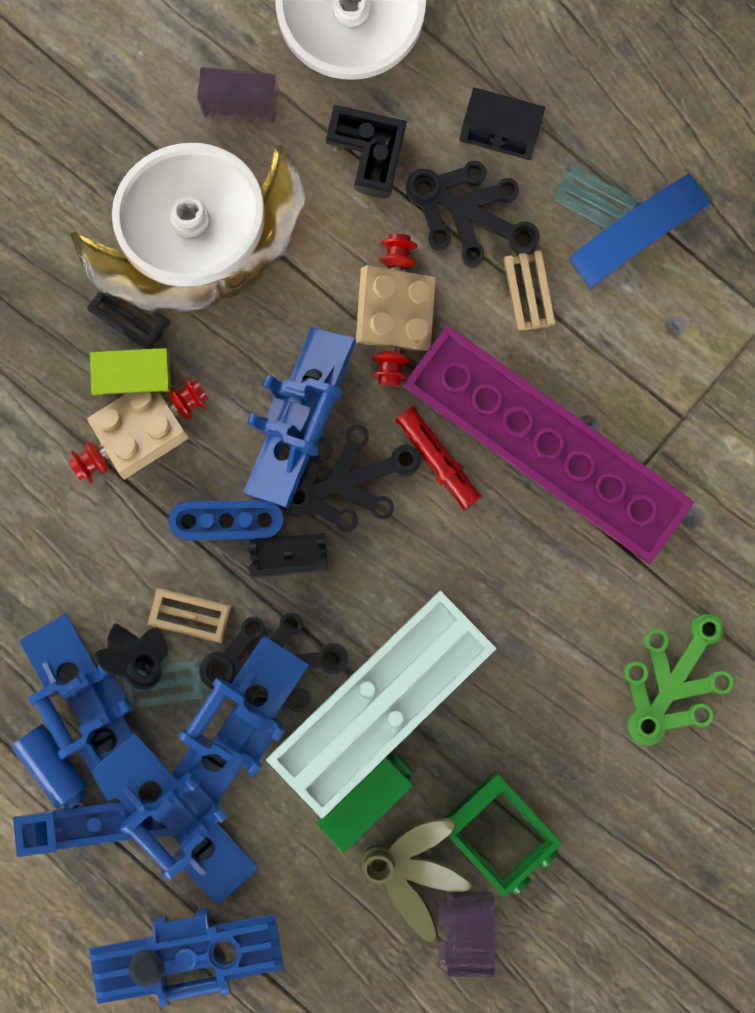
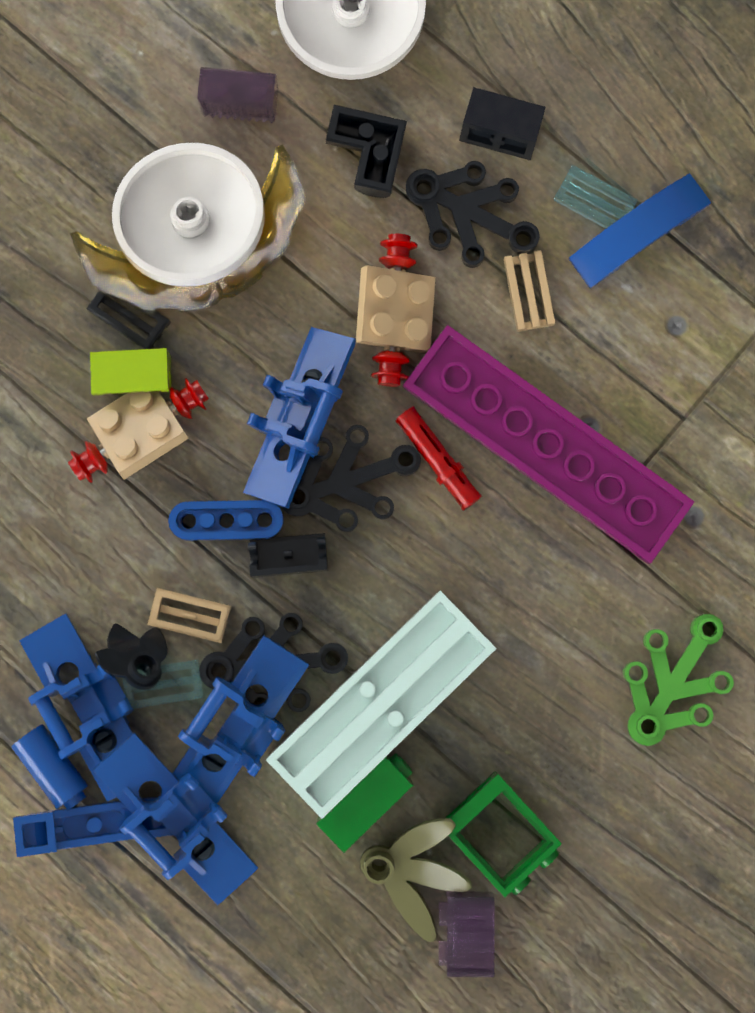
blue piece [89,908,284,1007] -> none

